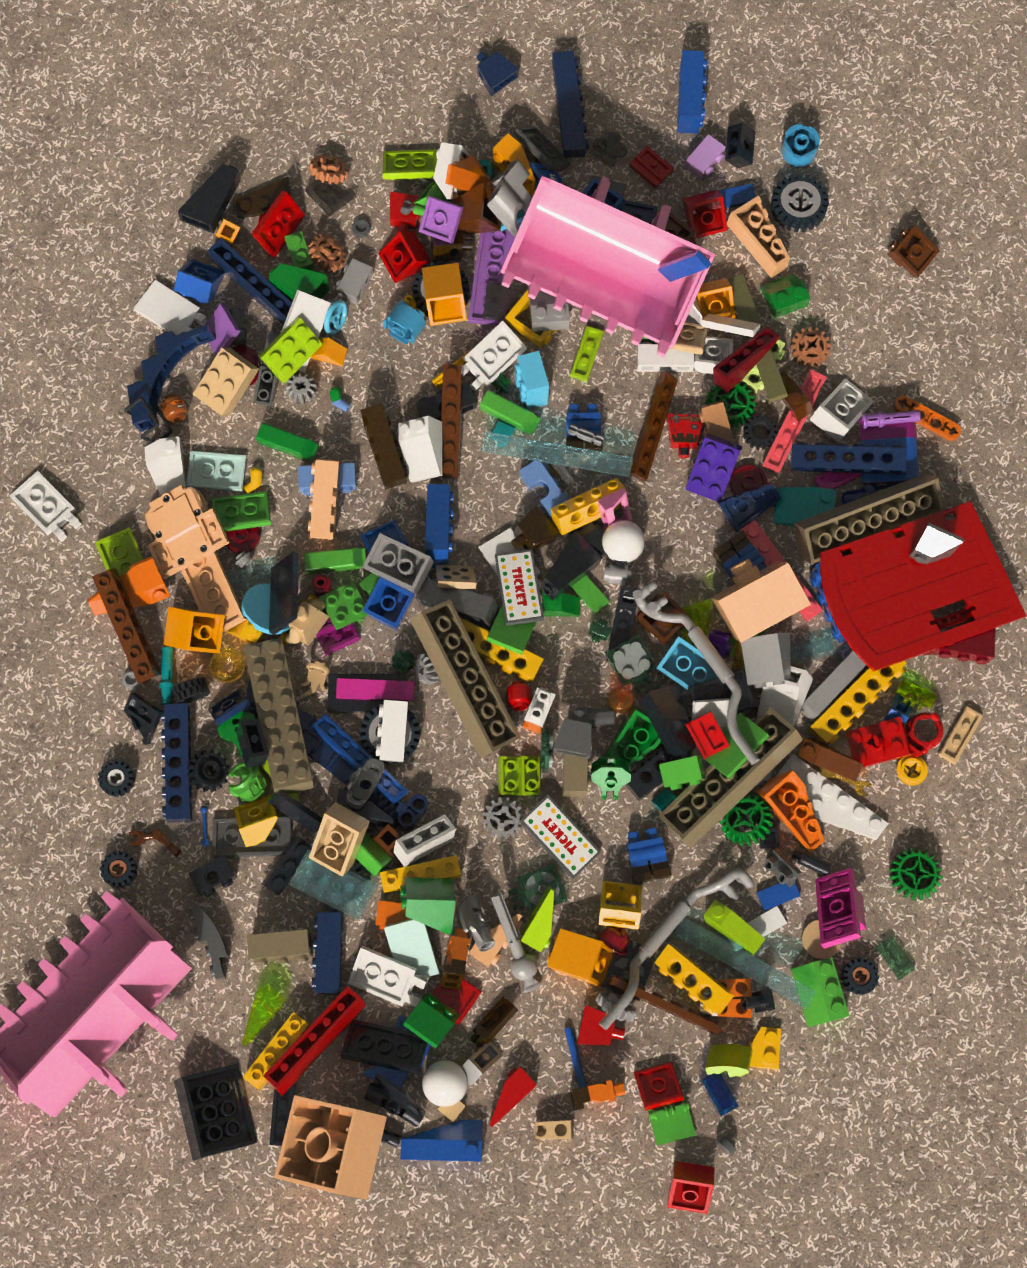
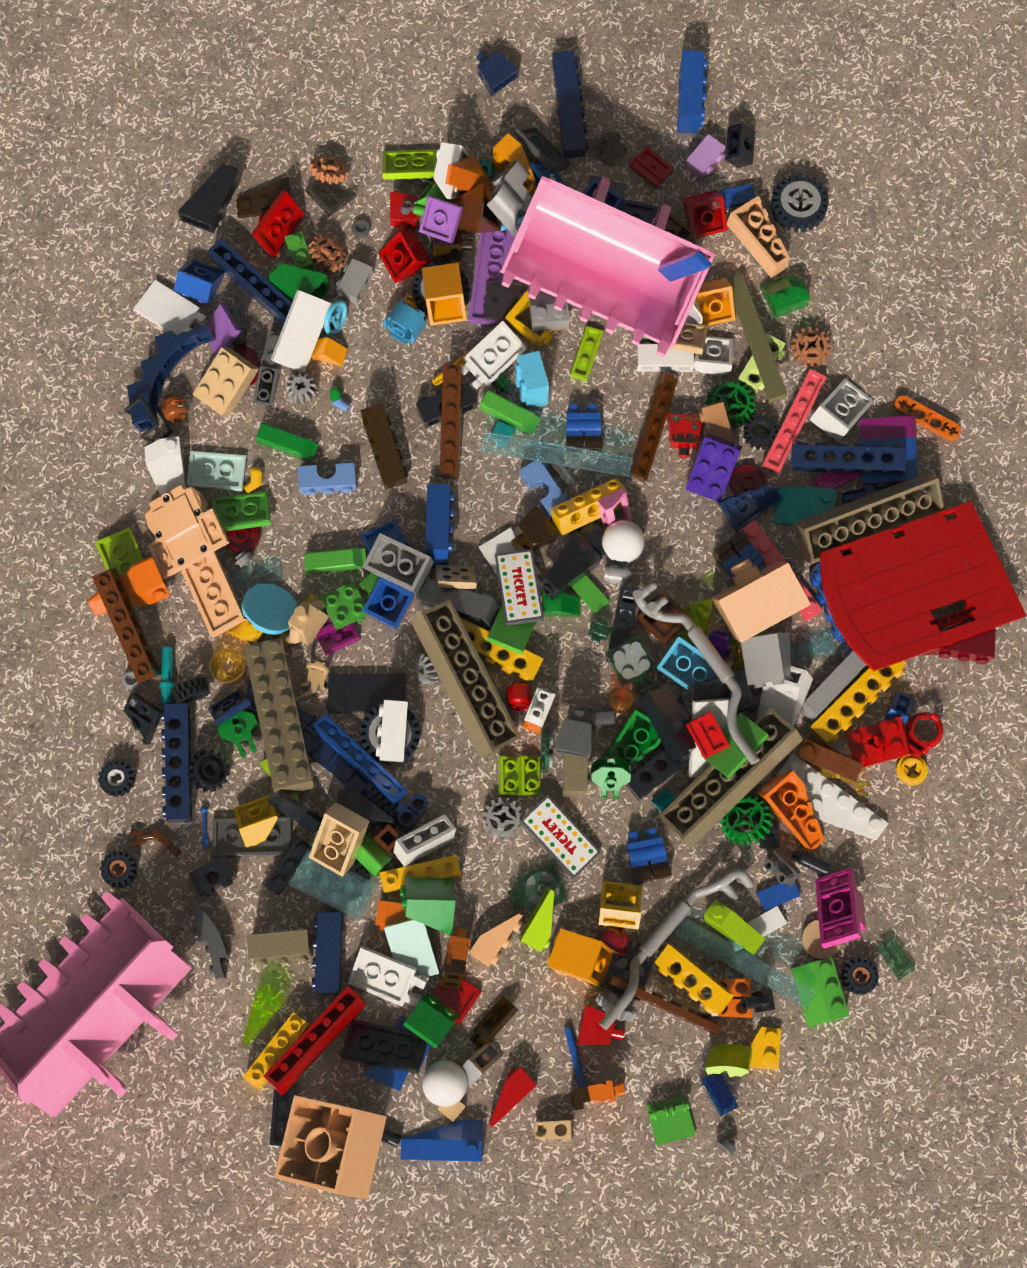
white tile [10,471,82,542] -> none
light orange slope [163,607,225,653] -> none
black slope [174,1063,257,1161] -> none
light orange brick [215,219,241,246] -> none
bright green helmet [228,762,267,802] -> none
black brick [236,719,269,768] -> none
lime plate [259,317,323,384] -> none
black tile [269,551,299,635] -> none
light nougat wedge [308,459,340,539] -> none
dark red brick [311,574,332,597] -> none
dark pink tile [336,678,415,702] -> none
dark grey piece [346,758,385,809] -> none
black pin [364,1074,426,1127] -> none
clear green gear [392,649,415,673] -> none
white slope [399,416,442,482] -> none
light grey pin [458,895,495,952] -> none
light grey piece [490,893,542,993] -> none
axle [568,424,604,446] -> none
red tile [634,1062,684,1111] -> none
bright green brick [659,756,706,790] -> none
red slope [667,1161,715,1214] -> none
white tile [701,314,760,337] -> none
dark red slope [713,326,780,392] -> none
reddish brown slope [780,371,814,421] -> none
dark azure brick [781,124,820,168] -> none
medium lavender pin [862,410,920,429] -> none
reddish brown plate [887,225,940,278] -> none
green gear [889,847,943,901] -> none
clear neon green hinge [896,677,937,710] -> none
slope [909,523,964,564] -> none
tan tile [938,706,984,765] -> none

